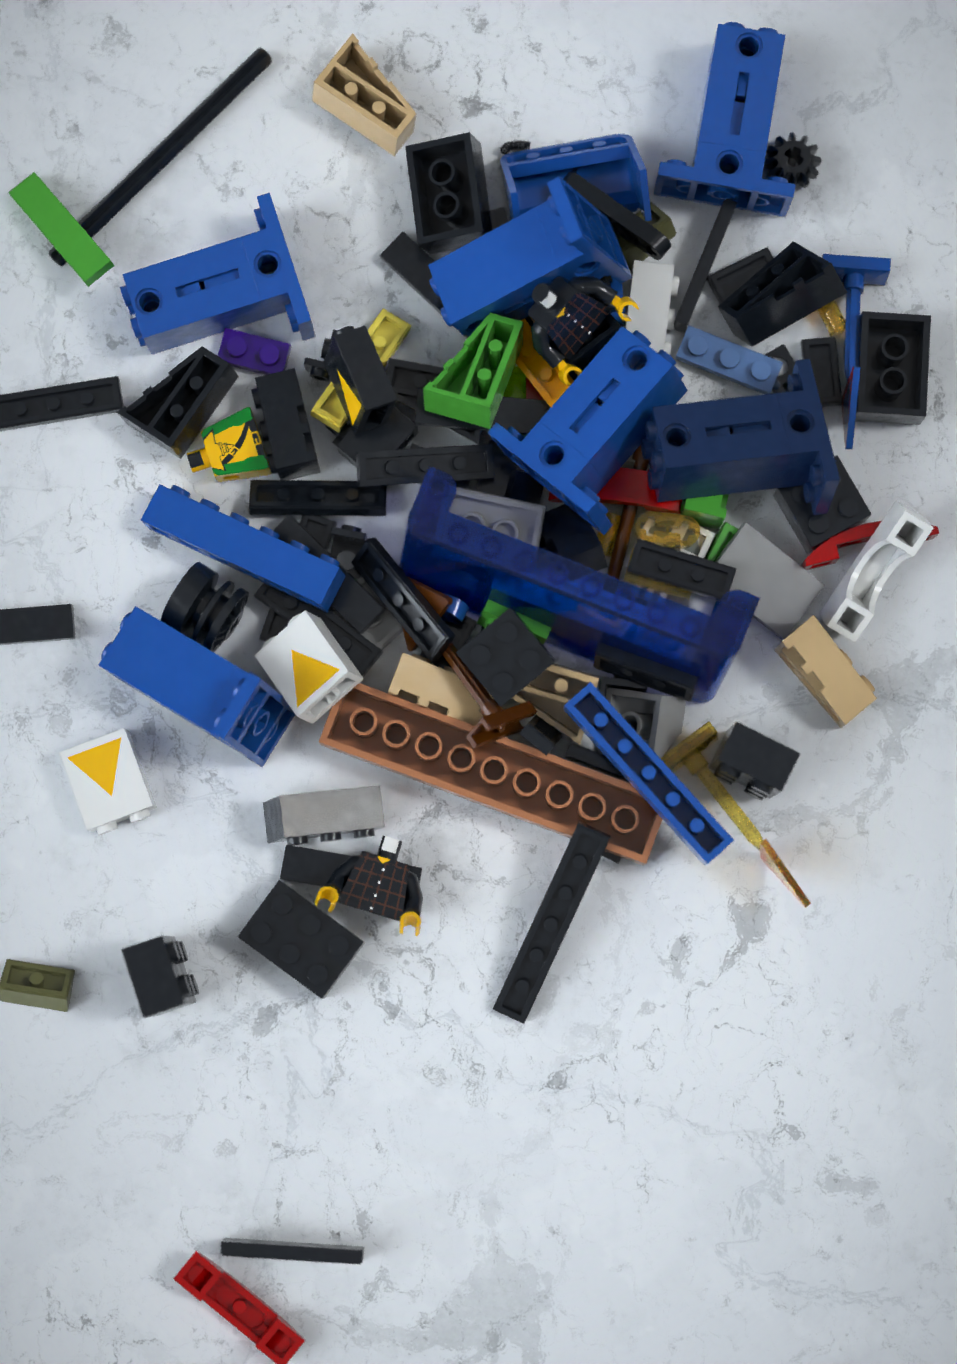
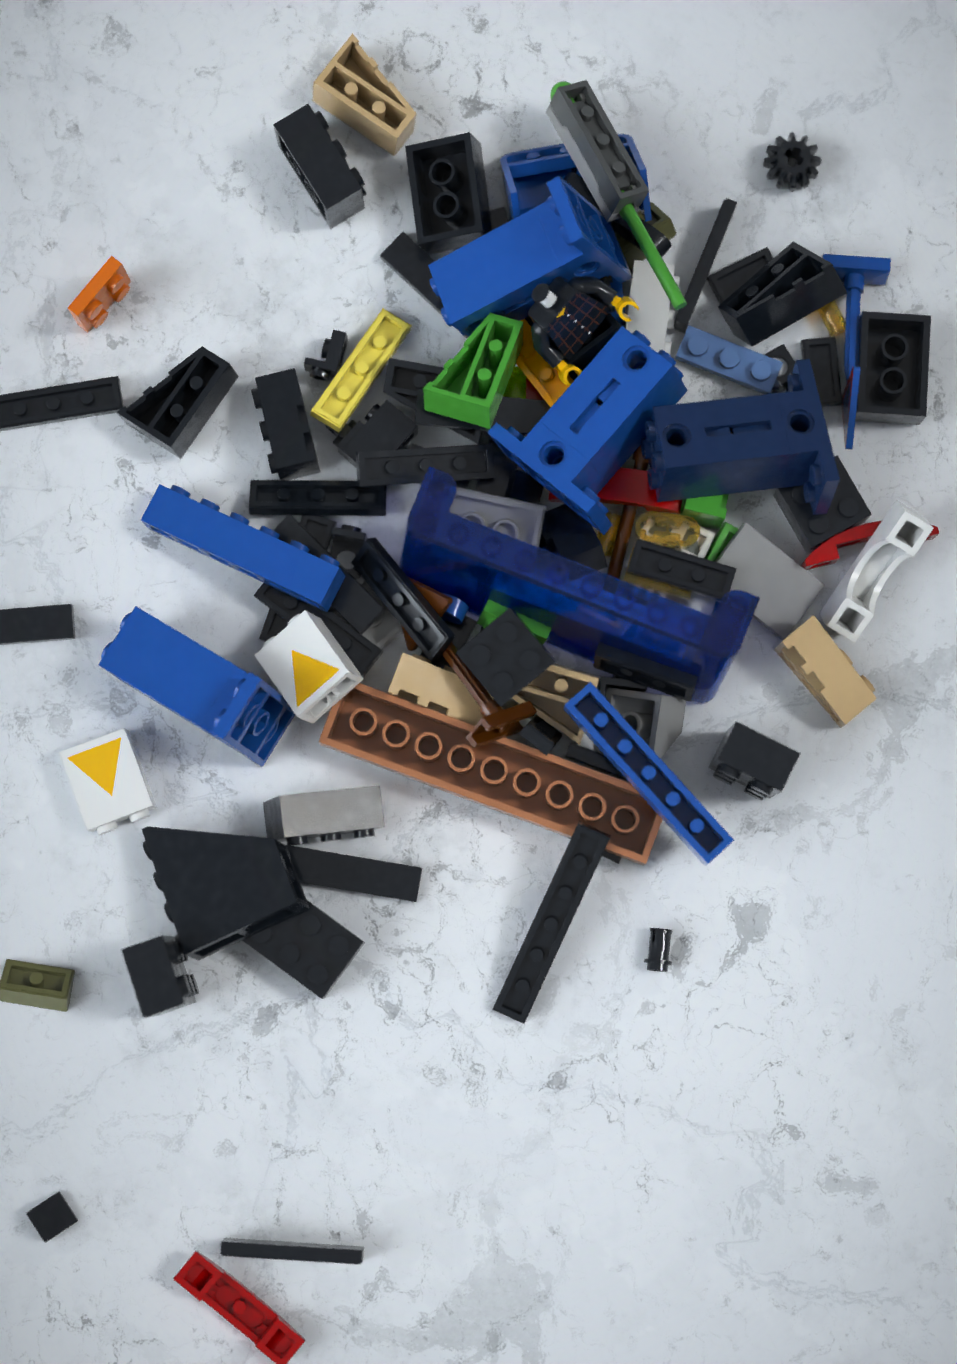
bright green tile [8,172,115,287] -> none
black axle [48,47,272,266] -> none
blue brick [120,193,316,355] -> none
black wheel [161,562,249,652] -> none
torso [186,407,272,482] -> none
dark purple plate [218,328,292,375] -> none
black torso [315,836,423,936] -> none
black brick [323,325,398,435] -> none
black leg [500,140,531,155] -> none
blue brick [653,22,796,217] -> none
clear yellow piece [661,721,811,908] -> none
none -> black slope [26,1191,79,1243]
none -> orange plate [68,256,131,332]
none -> black slope [142,826,310,961]
none -> black brick [273,104,366,229]
none -> dark grey piece [546,80,687,310]
none -> black pin [644,928,672,972]

